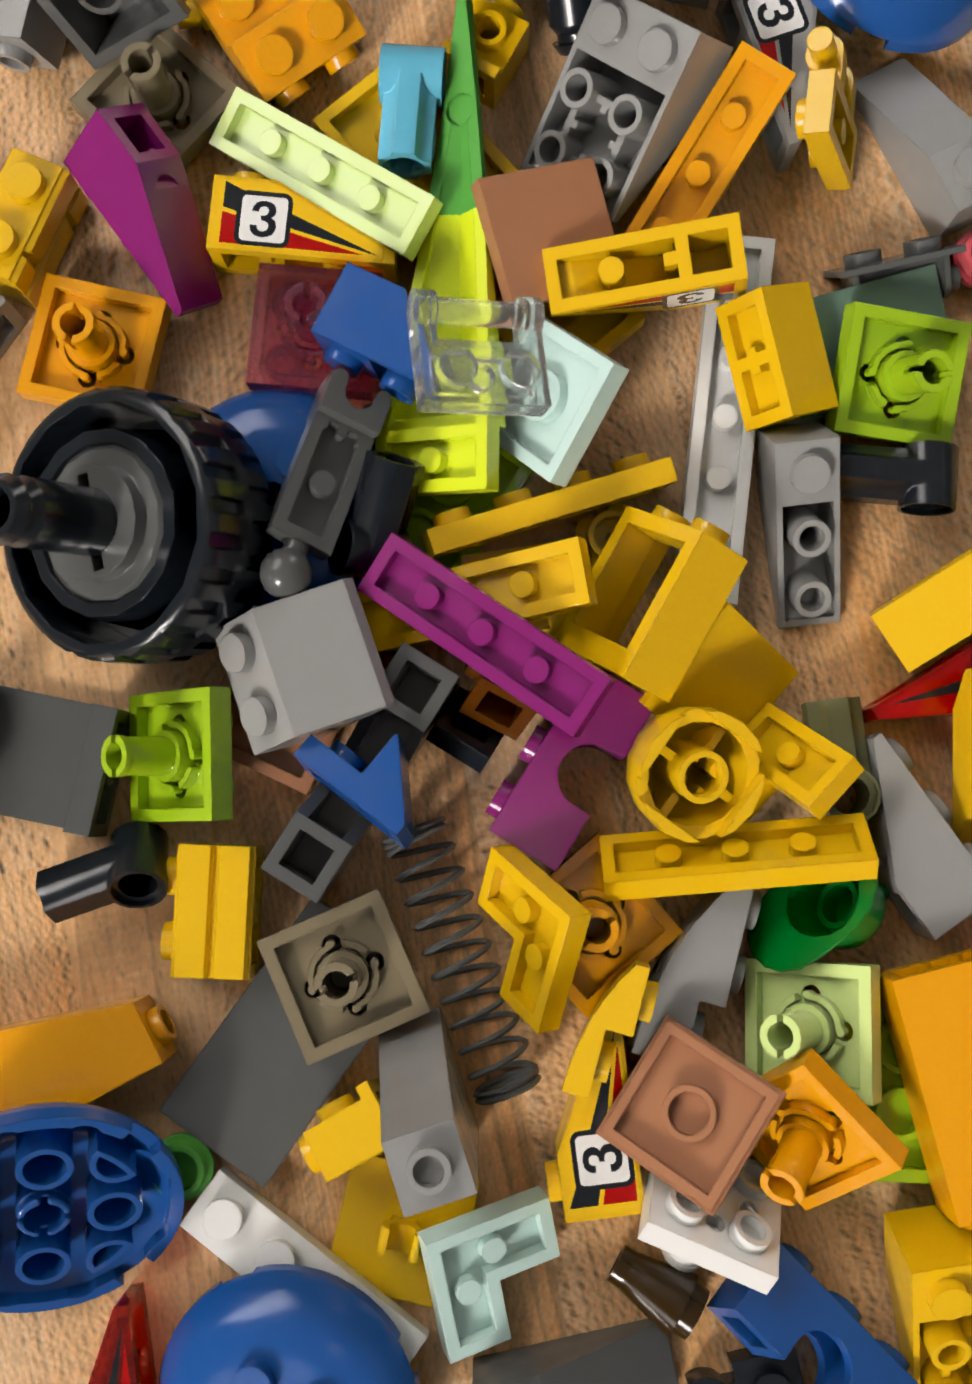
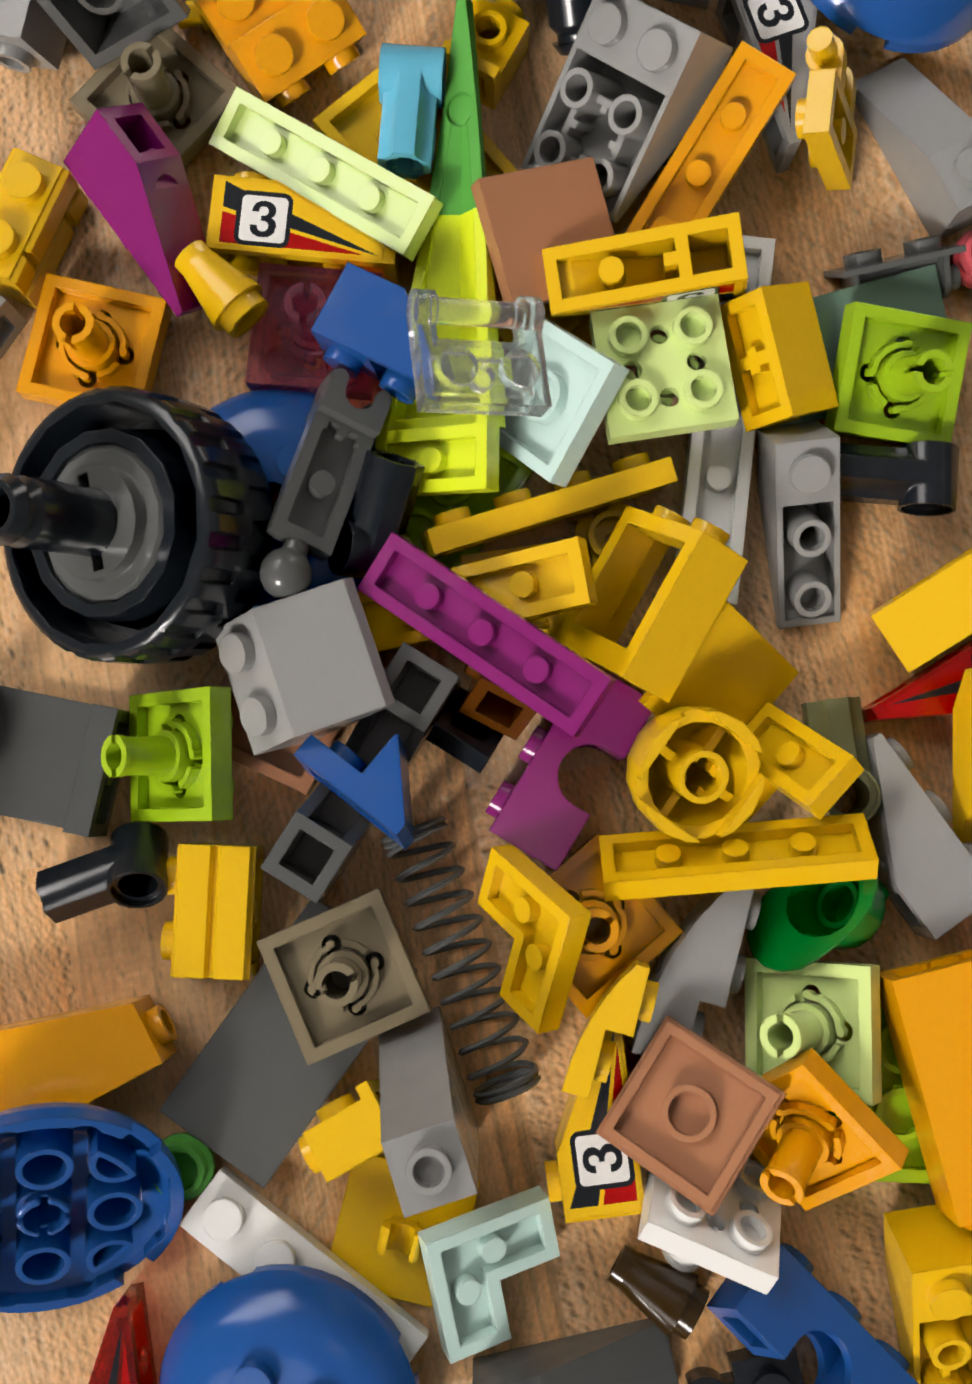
none -> yellow cone [174,240,269,338]
none -> yellowish green plate [588,294,739,445]

